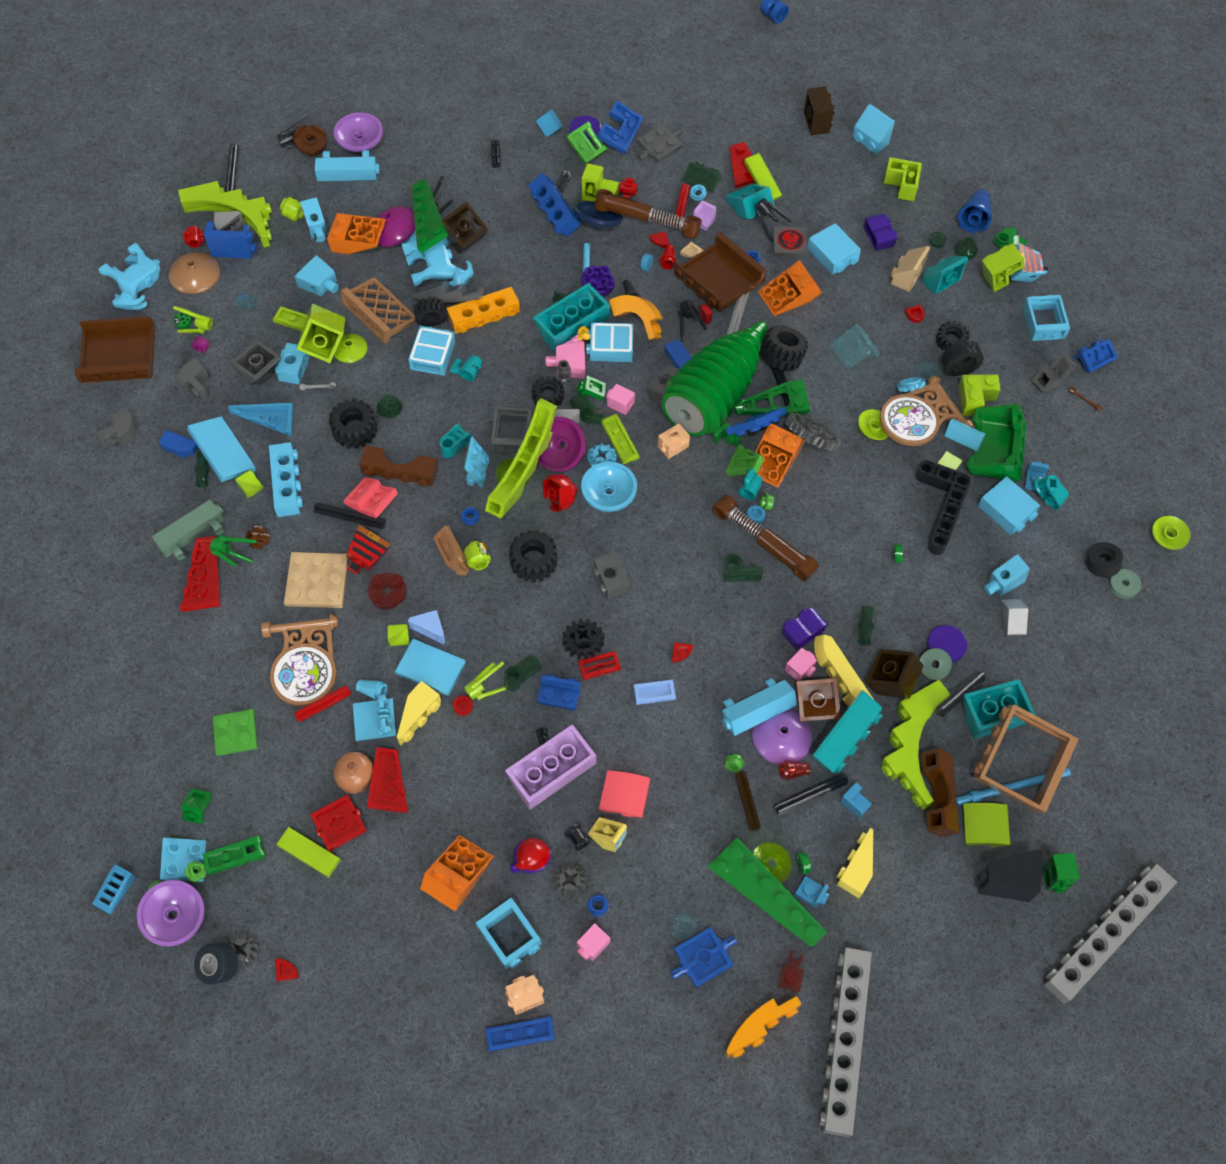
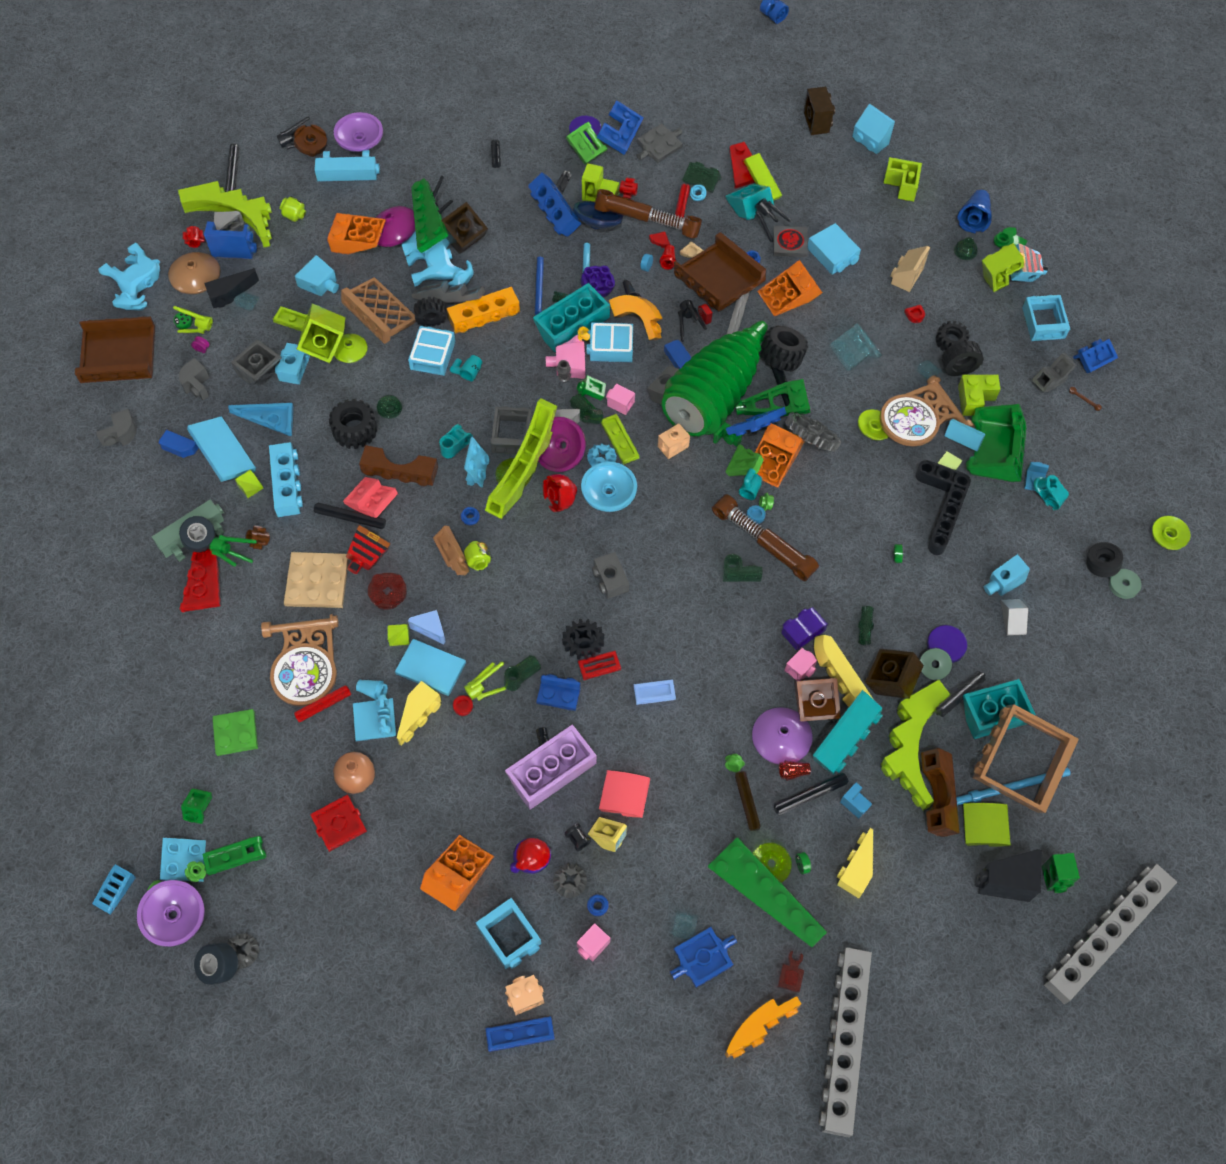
clear green pin [194,451,210,488] -> none
red tile [275,959,299,982] -> none
lime tile [276,827,341,878] -> none
light grey hinge [299,382,336,390] -> none
medium azure torso [300,197,327,242] -> none
red wing [367,747,408,813] -> none
black tyre [509,530,557,583] -> none
black tyre [532,376,564,408] -> none
dark azure panel [536,109,563,137] -> none
red tile [672,642,693,662] -> none
lavender panel [693,200,716,231] -> none
medium azure brick [722,678,797,736] -> none
dark azure bracket [795,876,830,909] -> none
dark purple brick [863,213,898,251] -> none
medium azure gear [896,377,926,392] -> none
teal slope [922,256,968,295] -> none
clear green tile [929,232,947,248] -> none
medium azure brick [978,476,1040,535] -> none
none -> black wheel [179,516,215,552]
none -> black slope [204,268,259,309]
none -> blue bar [535,257,544,315]

